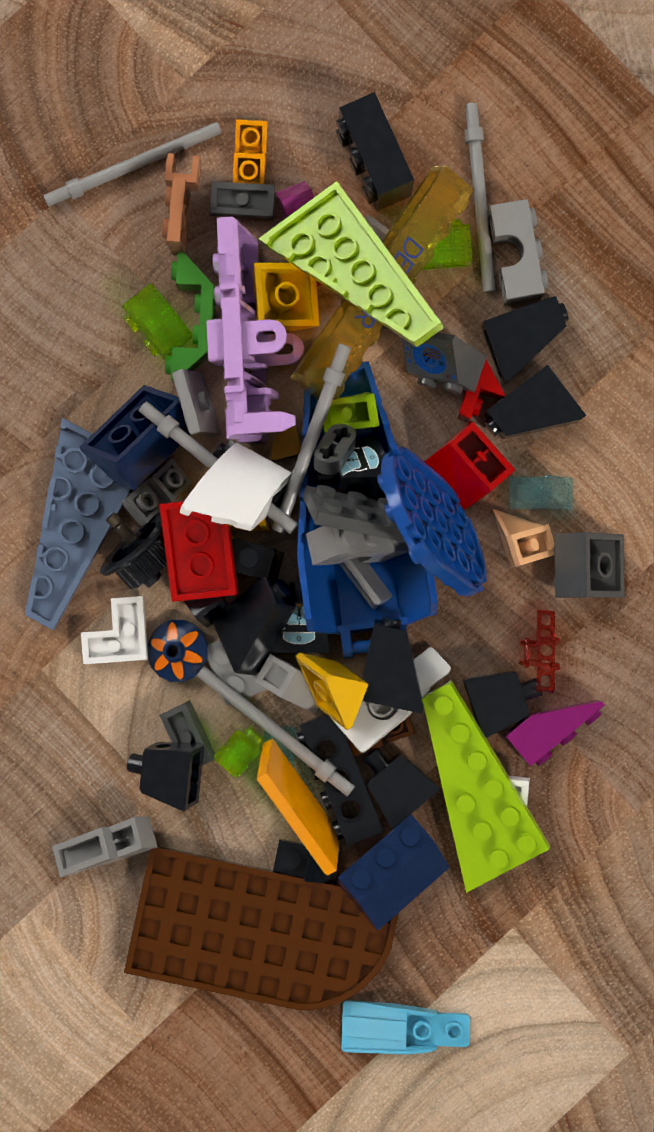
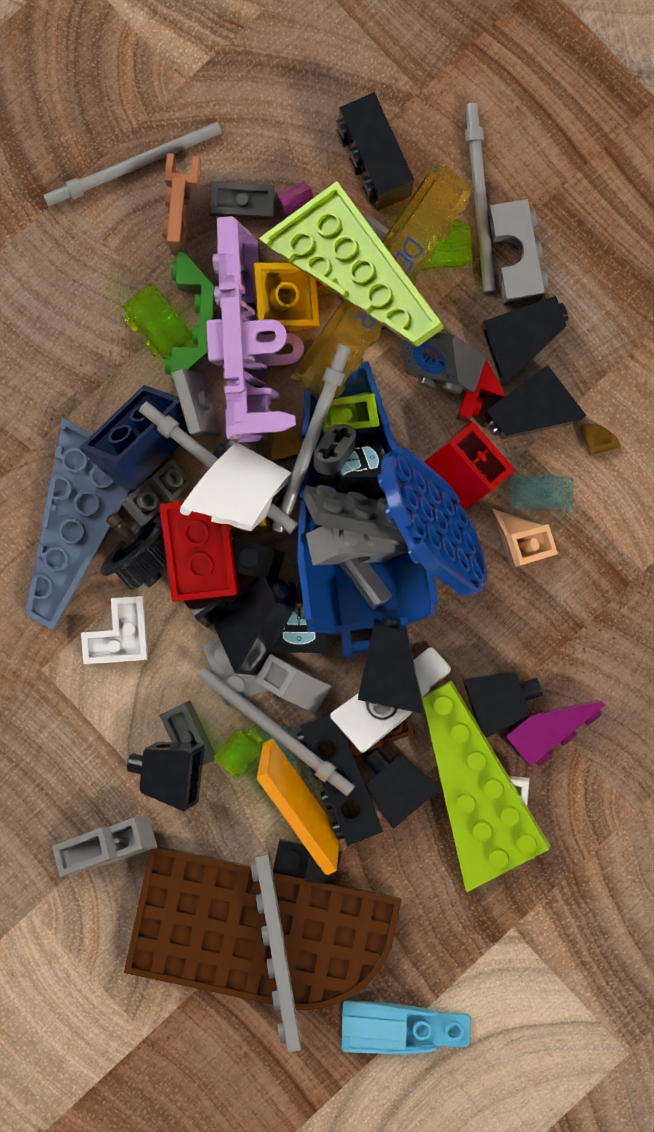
dark blue dish [147,620,208,682] -> none
light orange slope [233,119,268,184] -> none
yellow slope [295,653,368,730] -> none
dark blue slope [336,814,450,931] -> none
clear red piece [519,610,560,693] -> none
dark grey slope [554,532,625,598] -> none
none -> light grey plate [251,851,301,1052]
none -> pearl gold tile [581,423,621,456]

